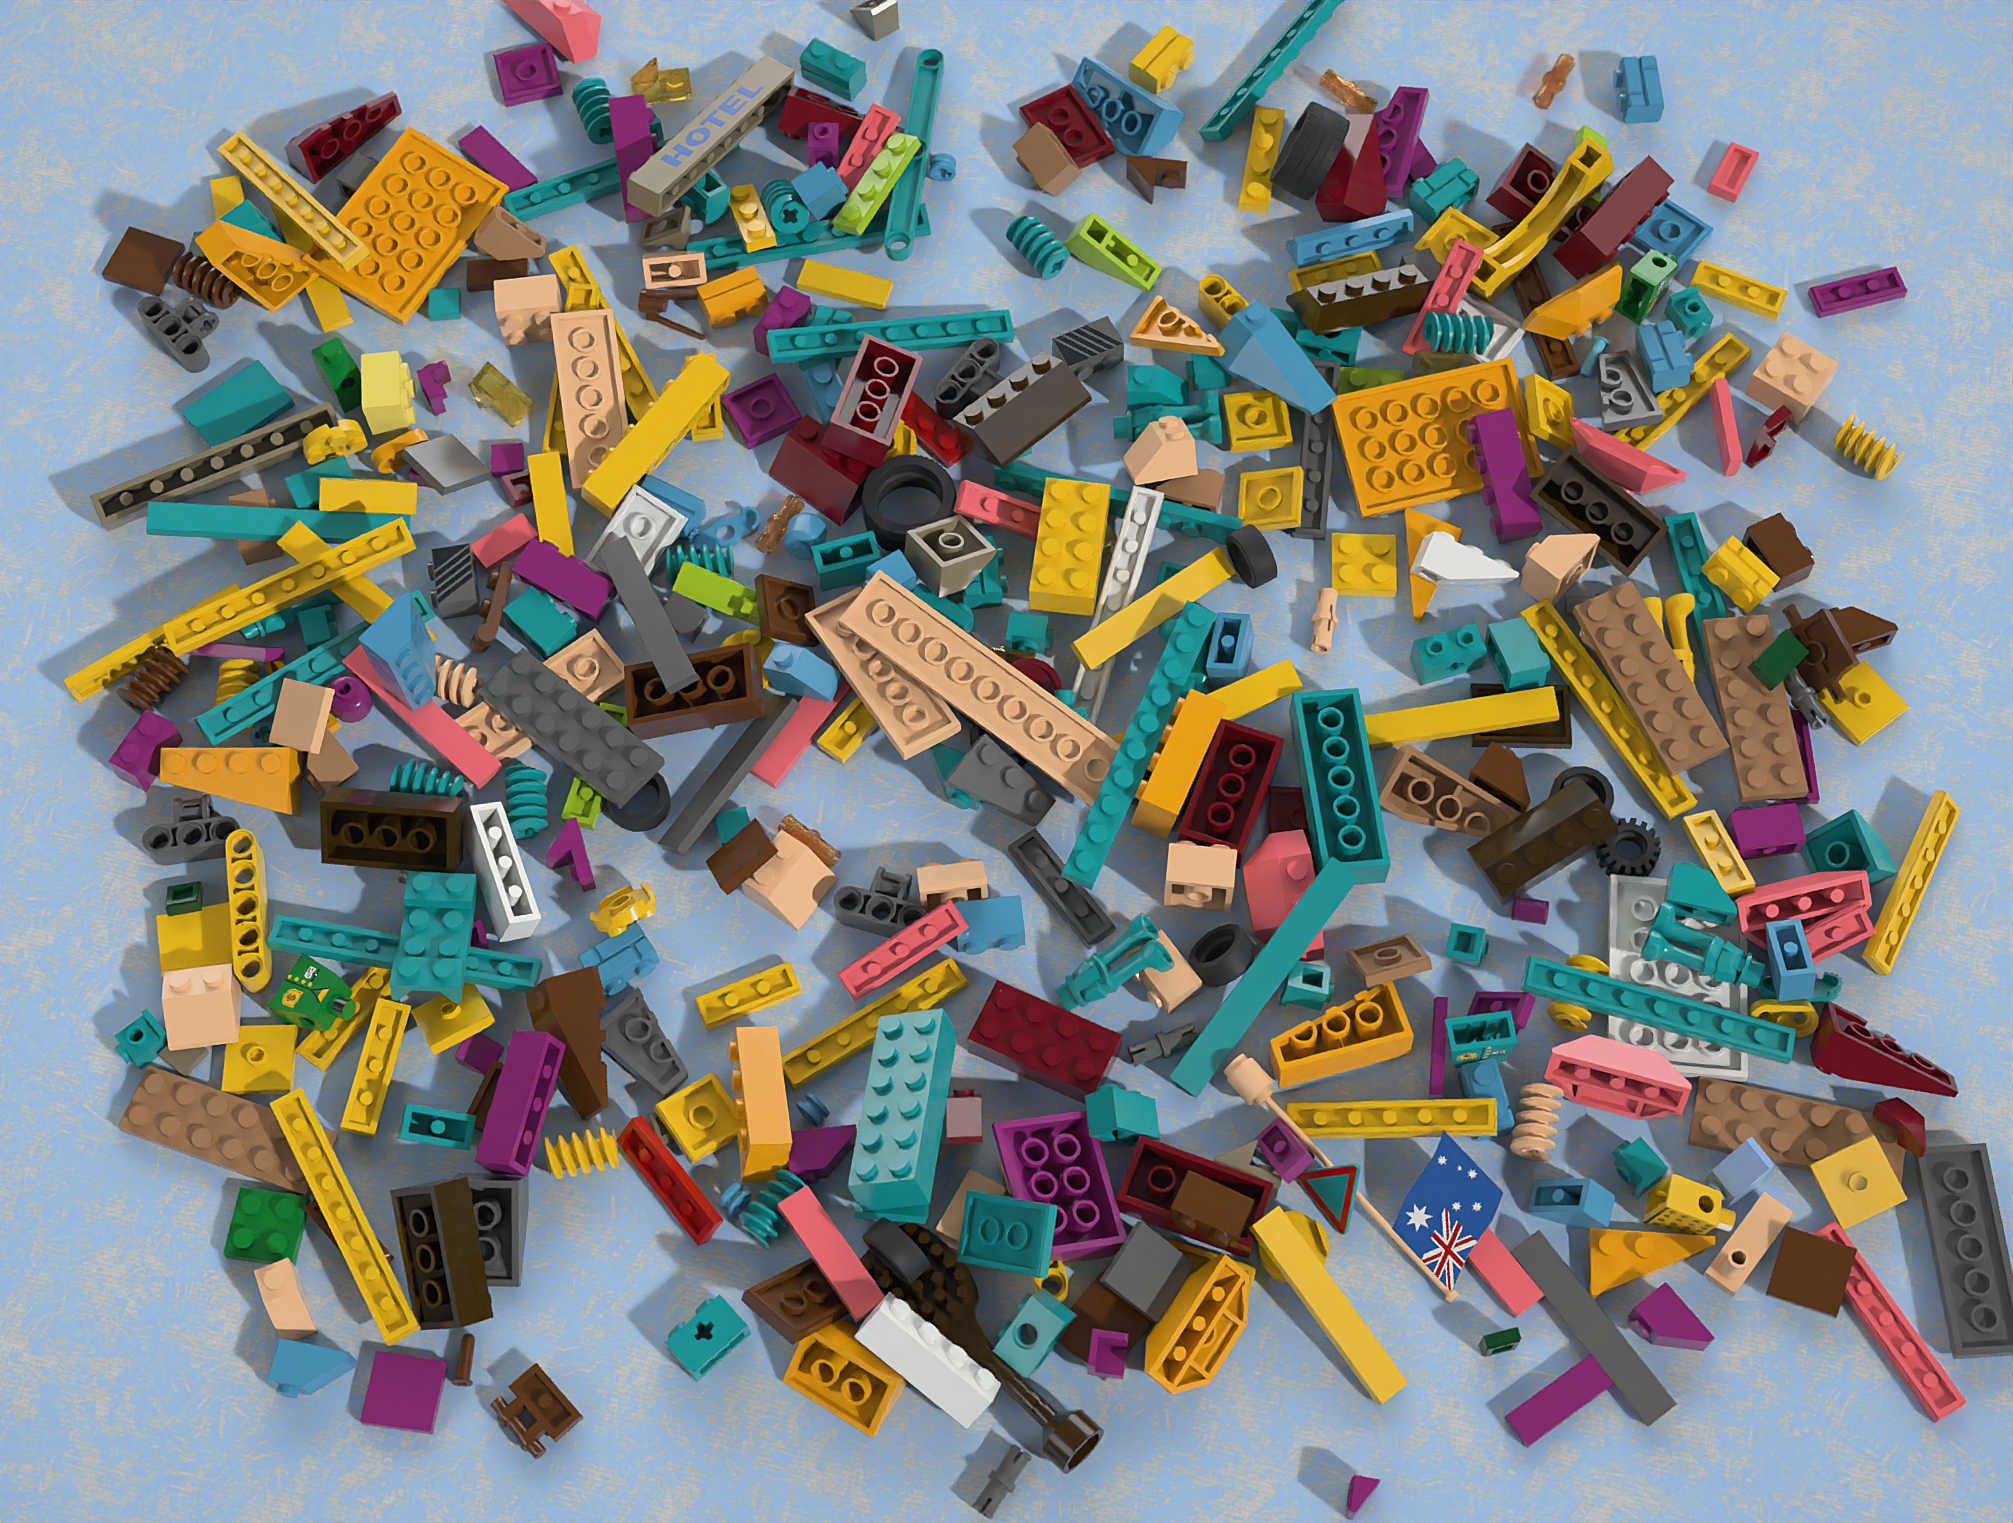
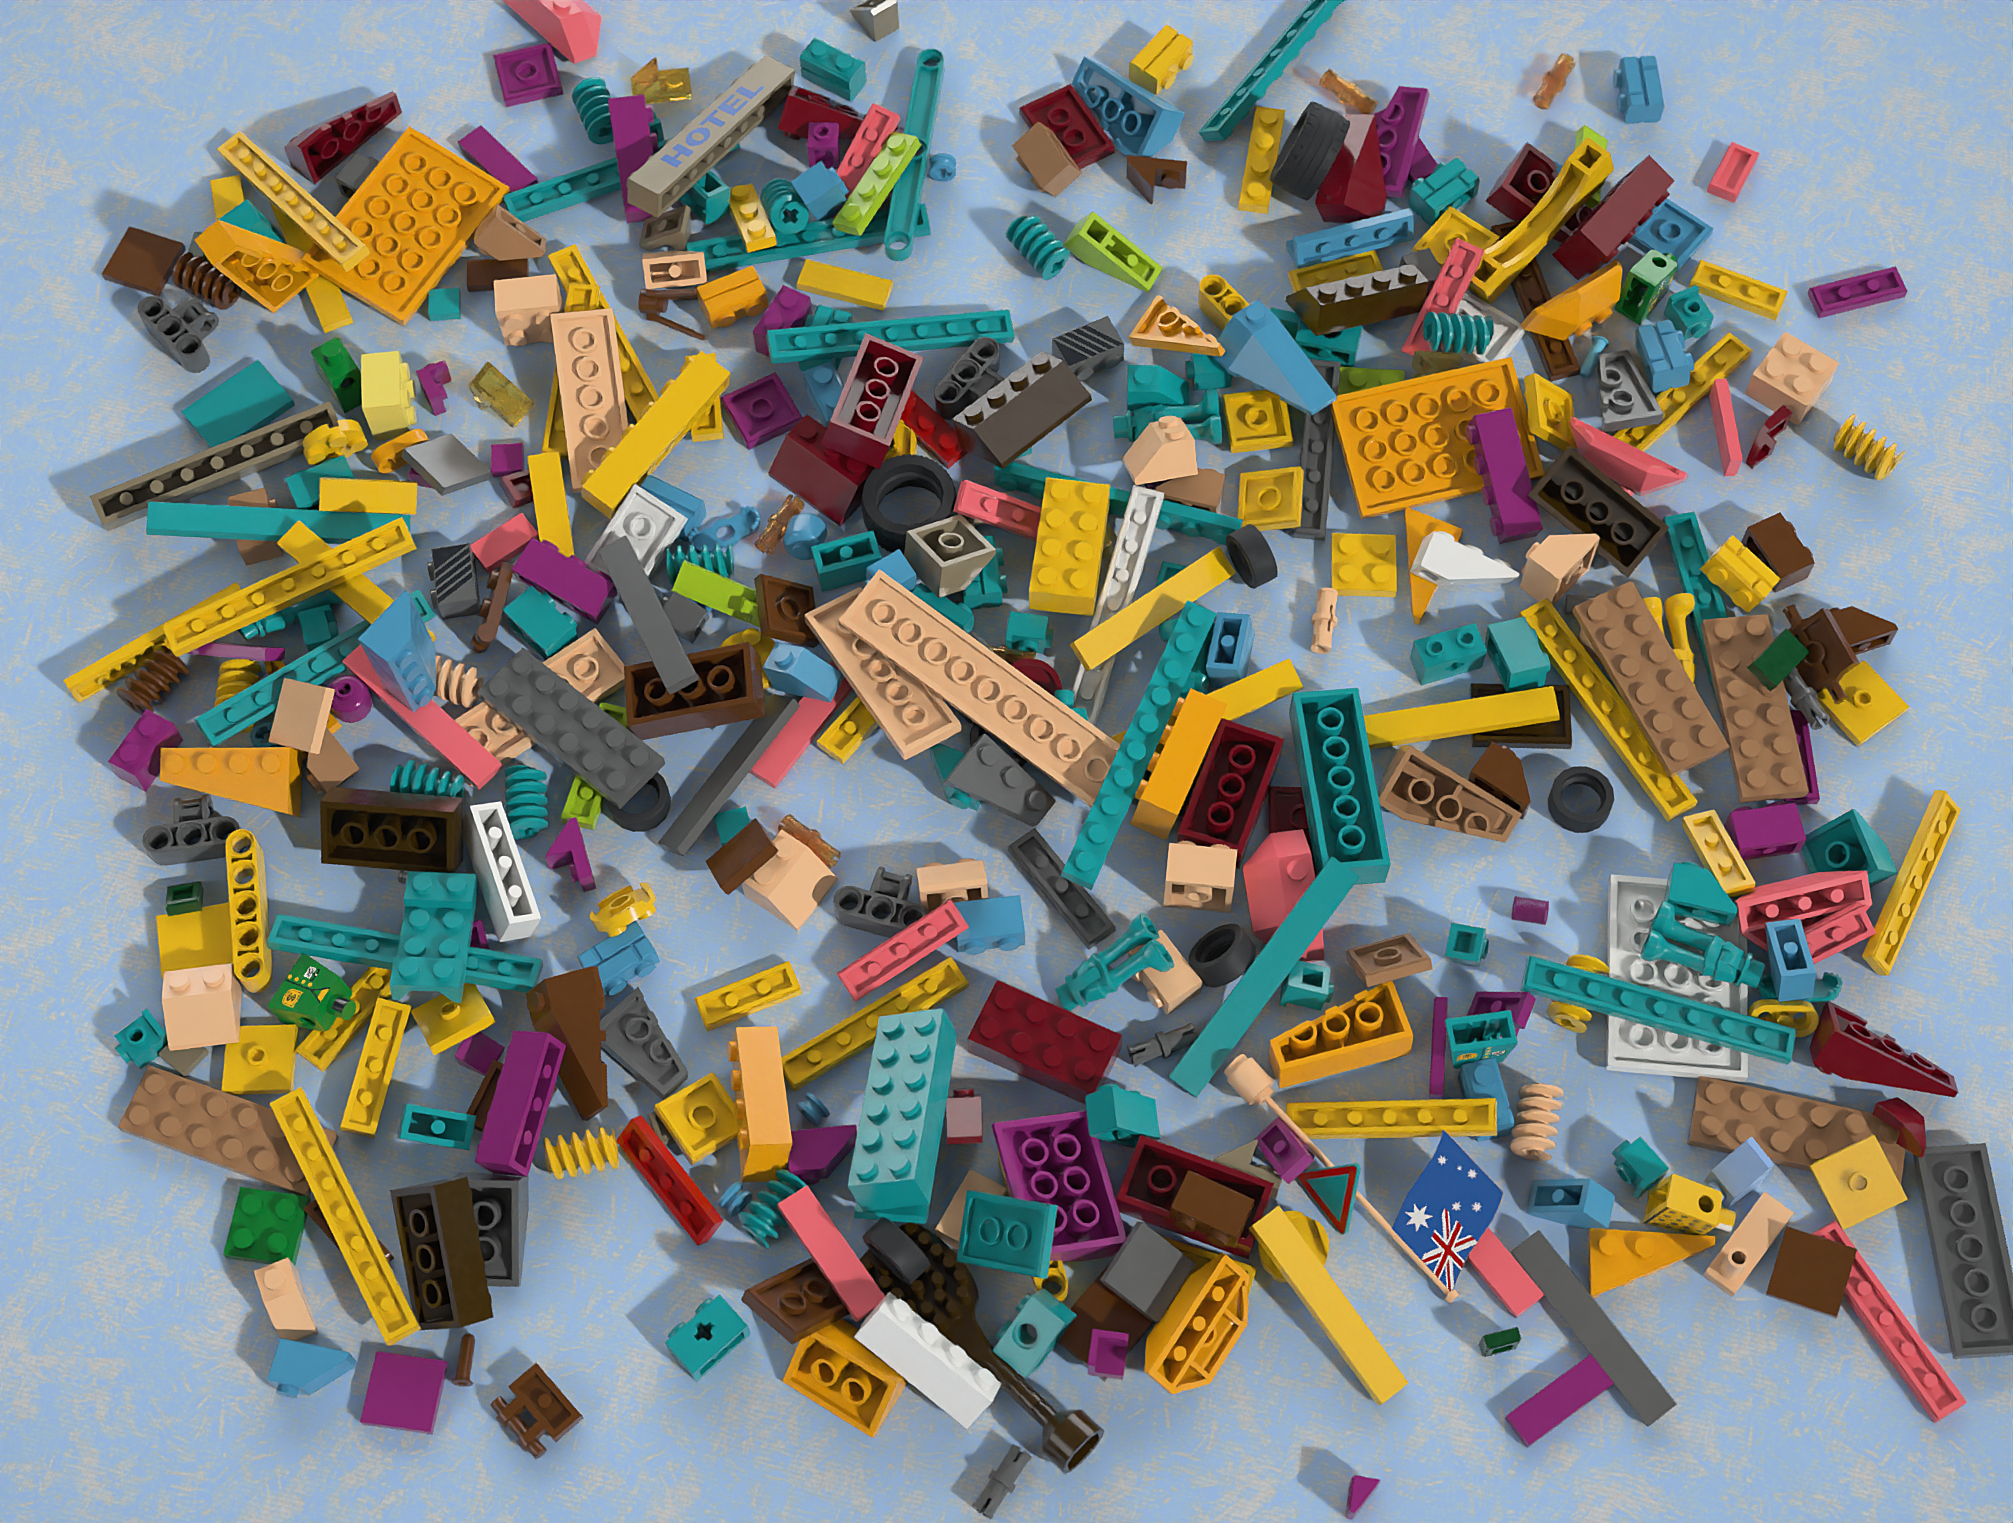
dark brown slope [1466,778,1618,906] -> none
coral wedge [1544,1034,1692,1120] -> none
black tyre [1596,818,1661,877] -> none
magenta slope [1628,1282,1715,1351] -> none

